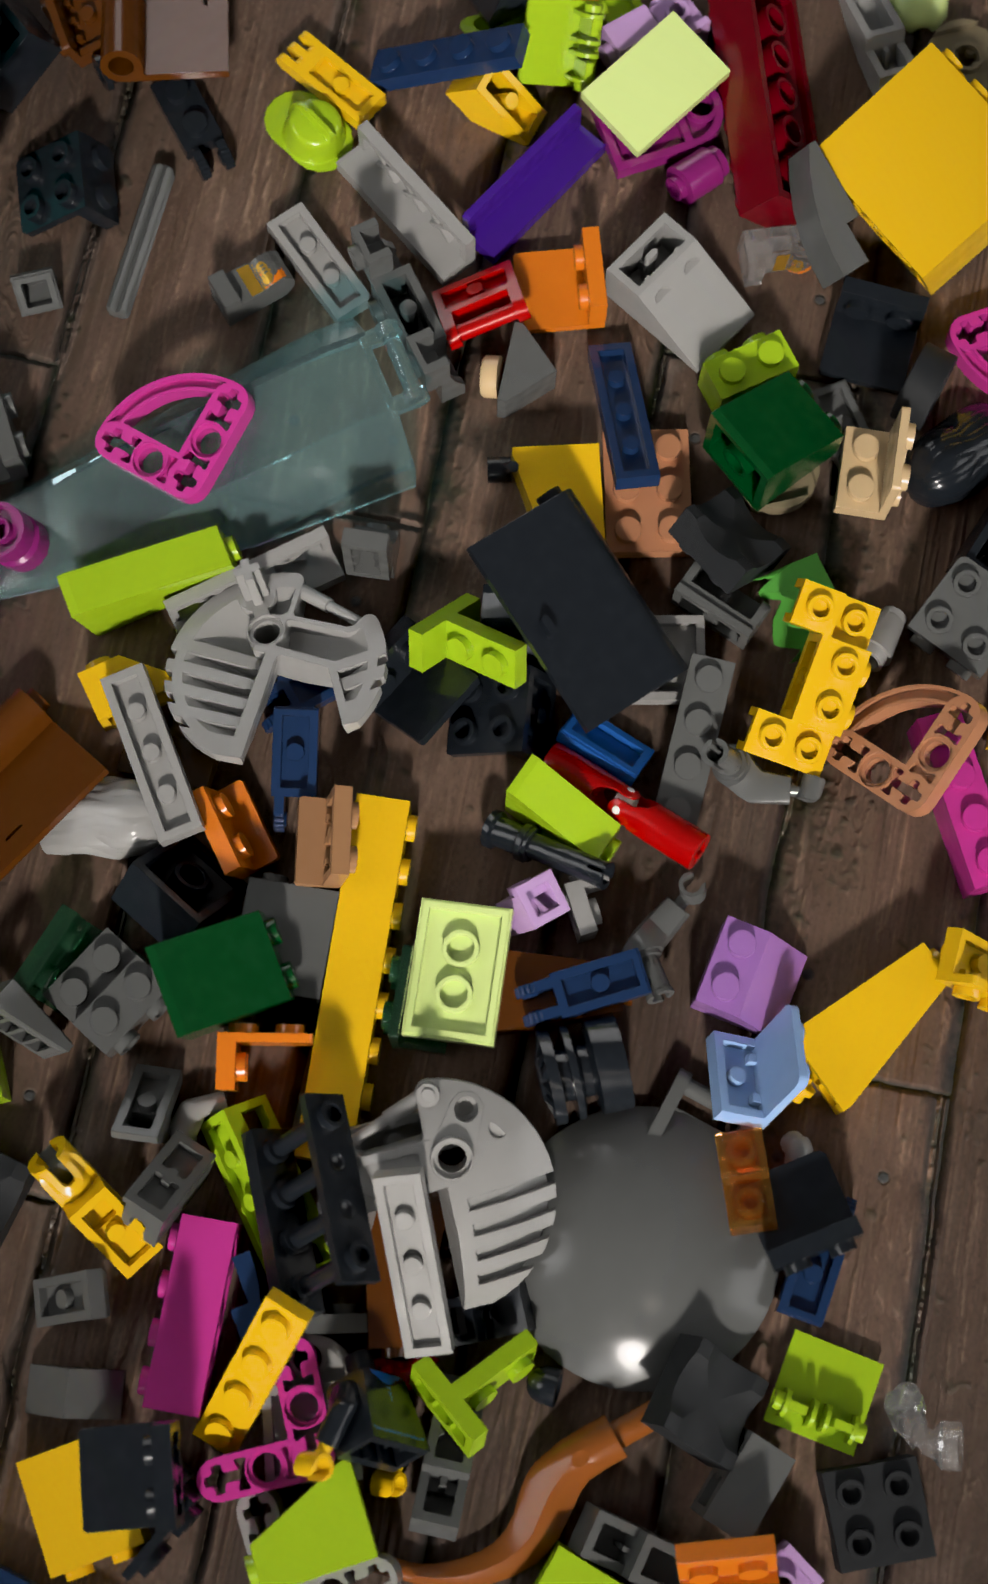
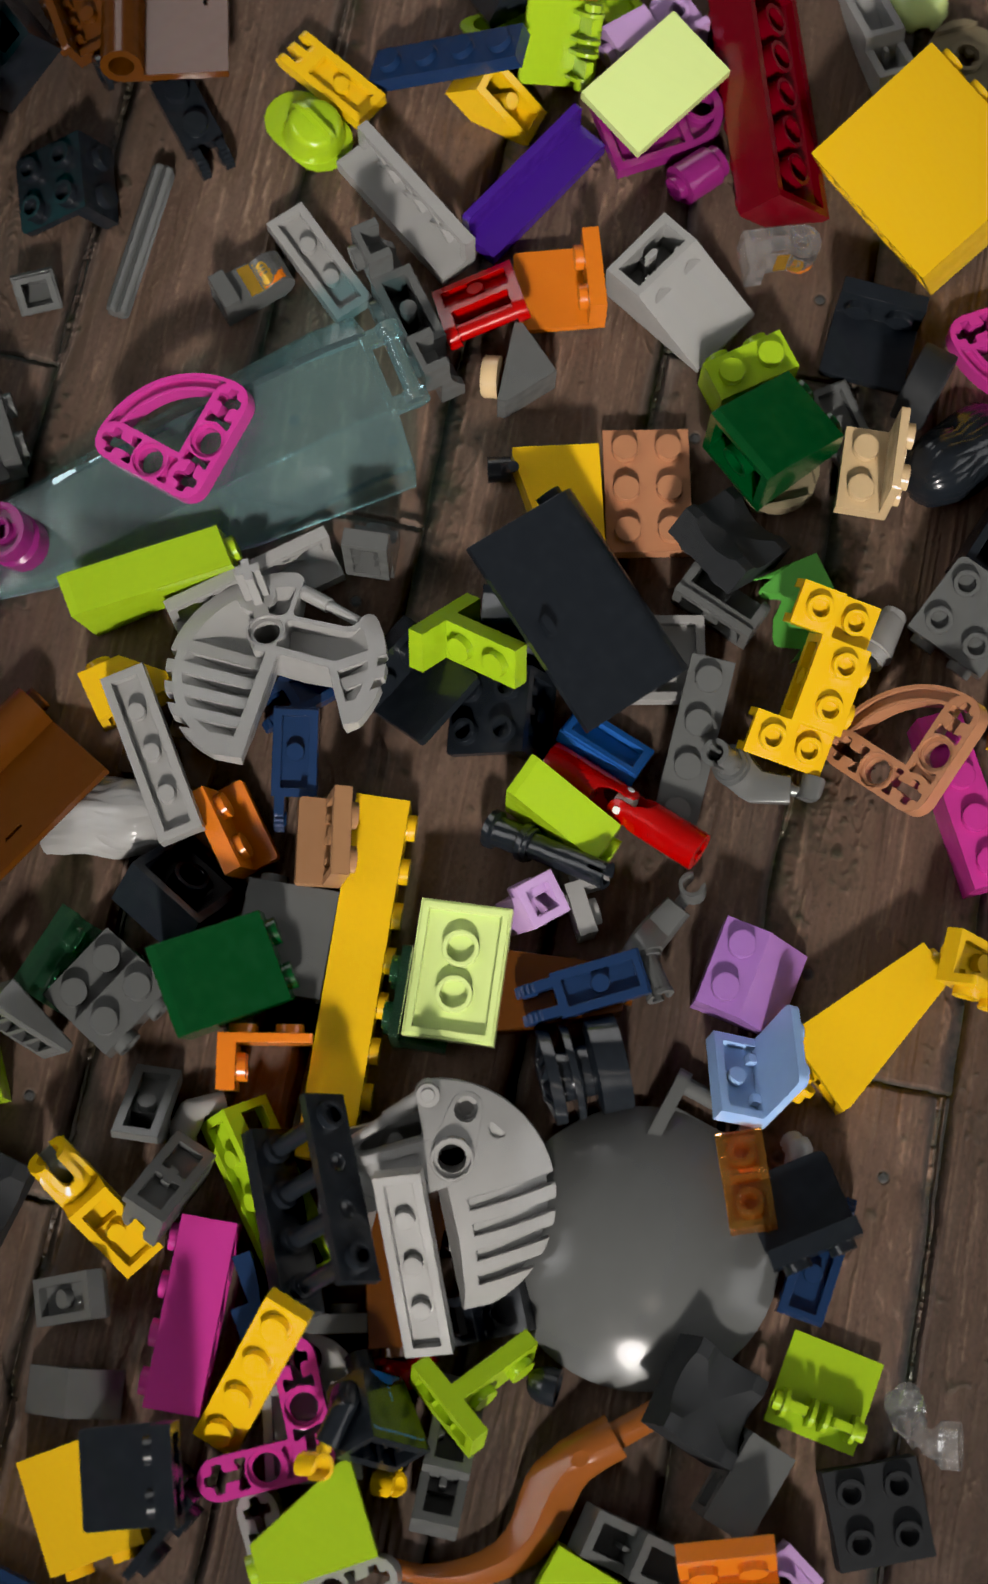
dark blue plate [587,342,660,490] -> none
dark grey slope [789,140,869,289] -> none

